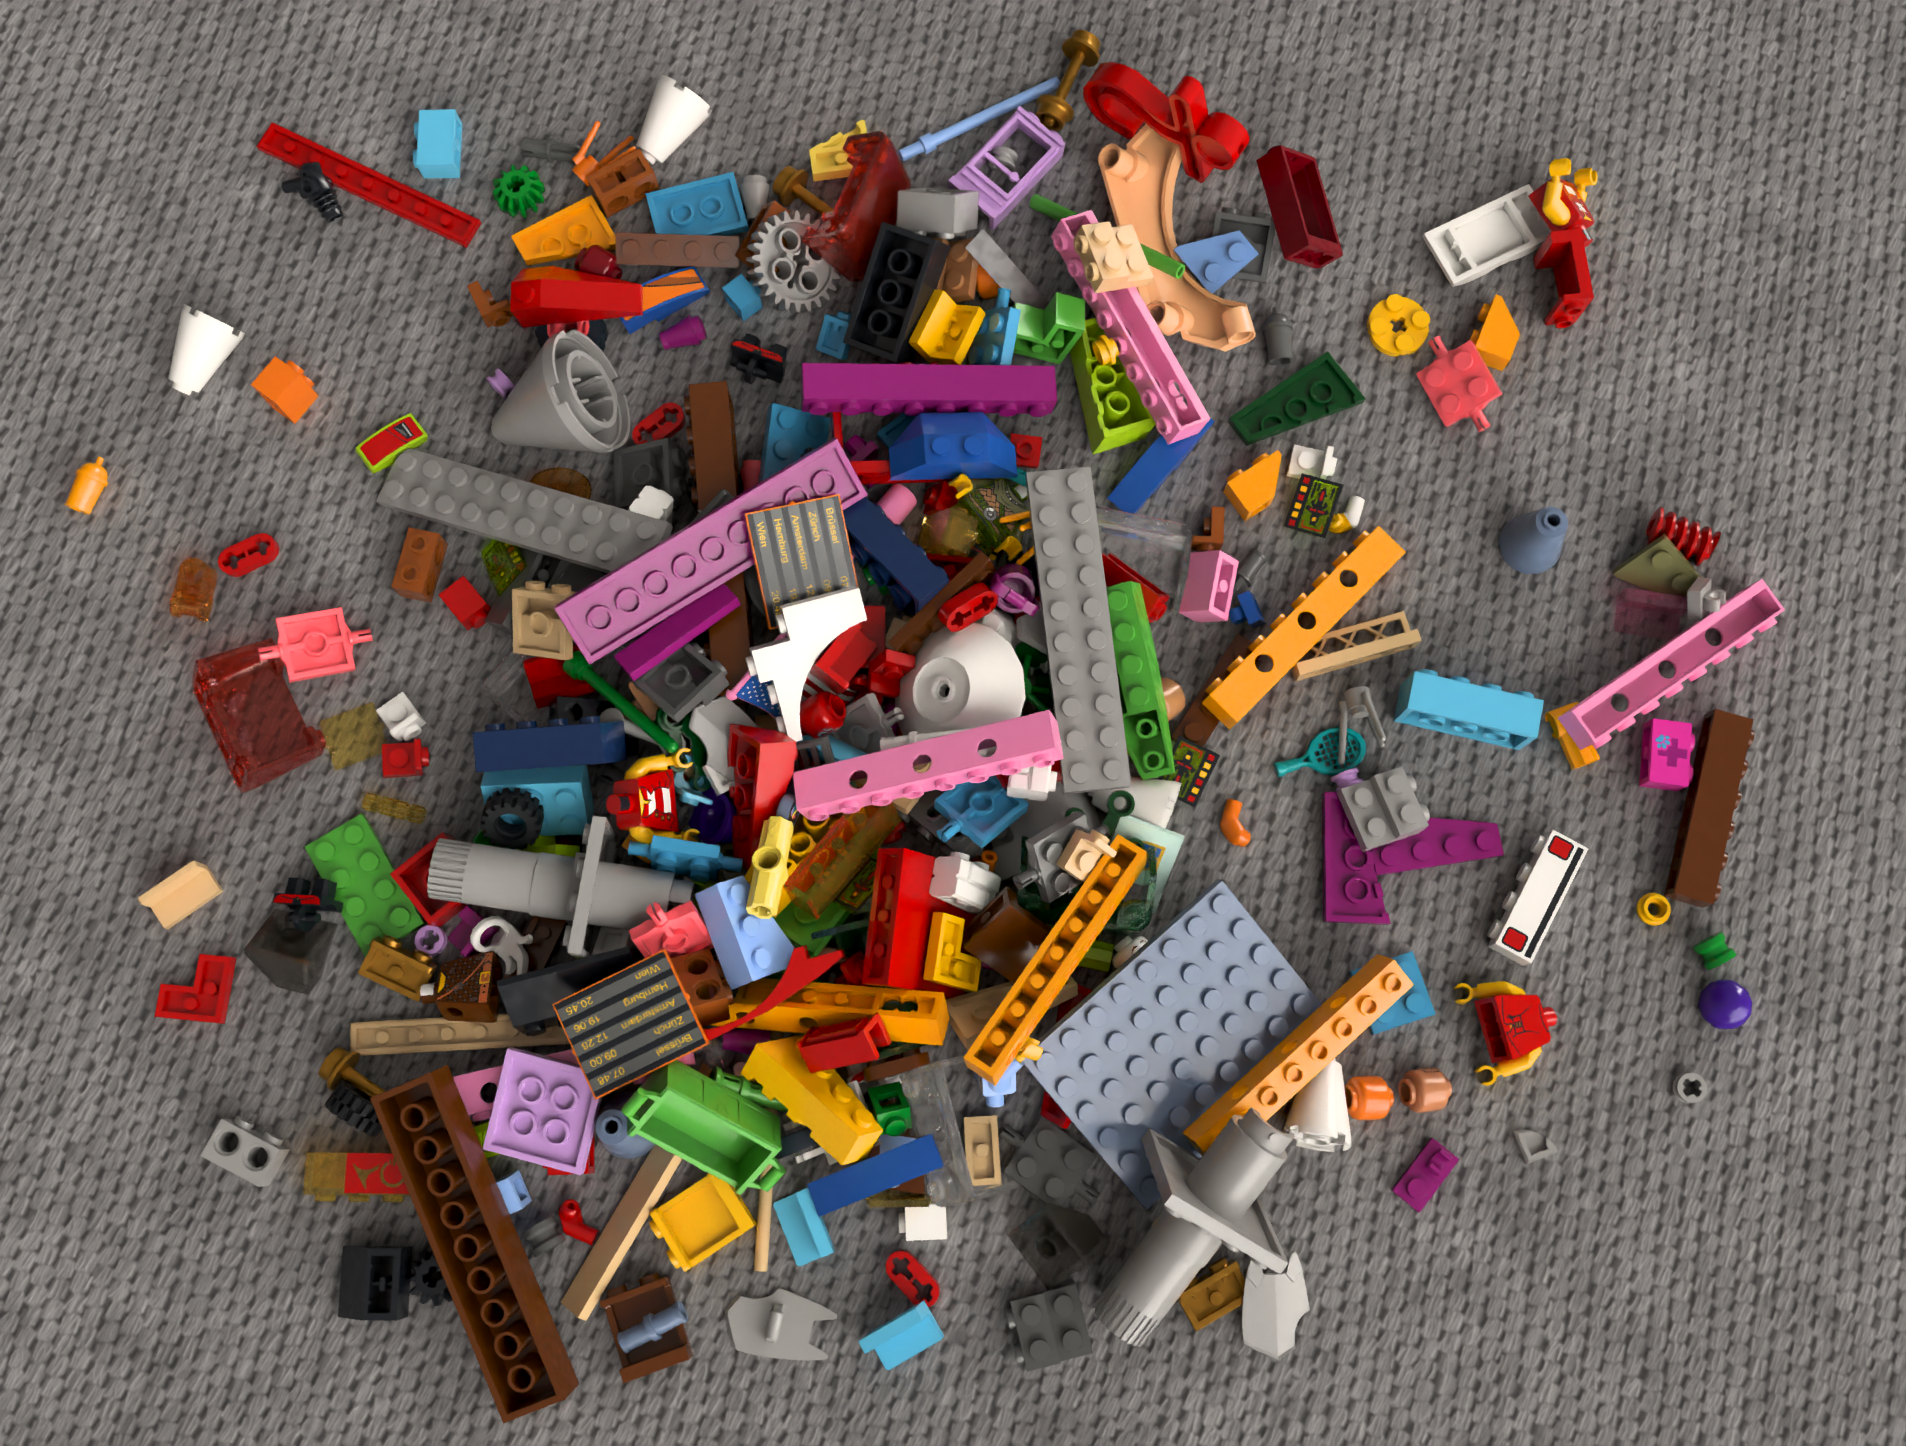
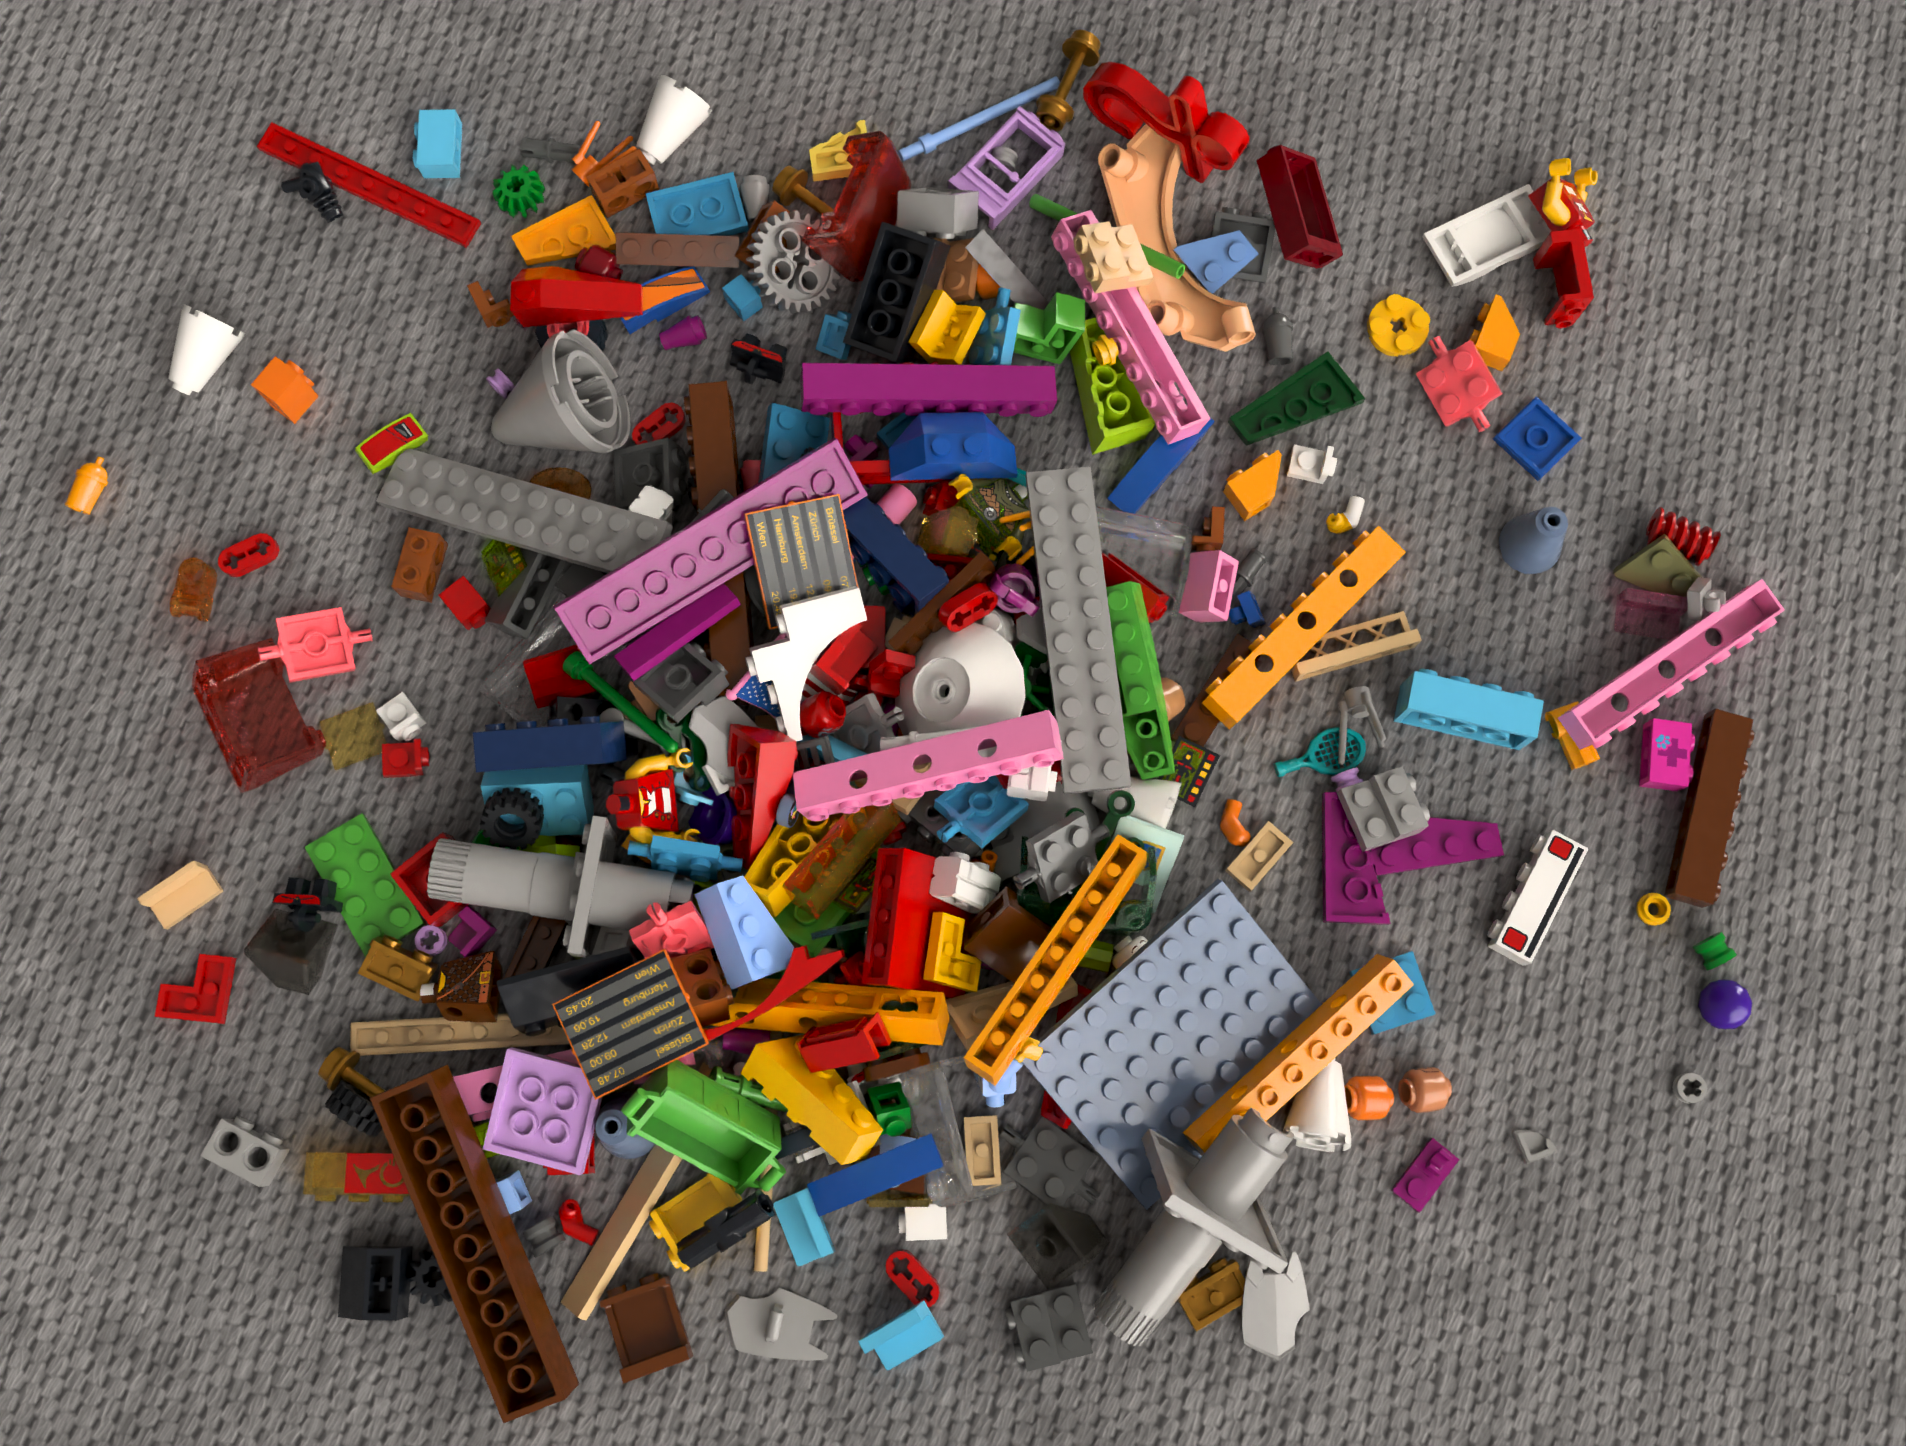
clear yellow axle [362,793,427,824] -> none
white piece [470,916,533,975] -> none
tan plate [512,581,576,660] -> none
sand blue pin [617,1301,689,1354] -> none
light yellow piece [746,816,794,919] -> none
red bracket [1010,433,1042,469] -> none
tan bracket [1056,829,1117,882] -> none
piece [1284,473,1344,538] -> none
red torso [1453,981,1557,1086] -> none
none -> black piece [676,1190,775,1269]
none -> tan plate [1225,821,1294,892]
none -> blue tile [1493,396,1582,481]

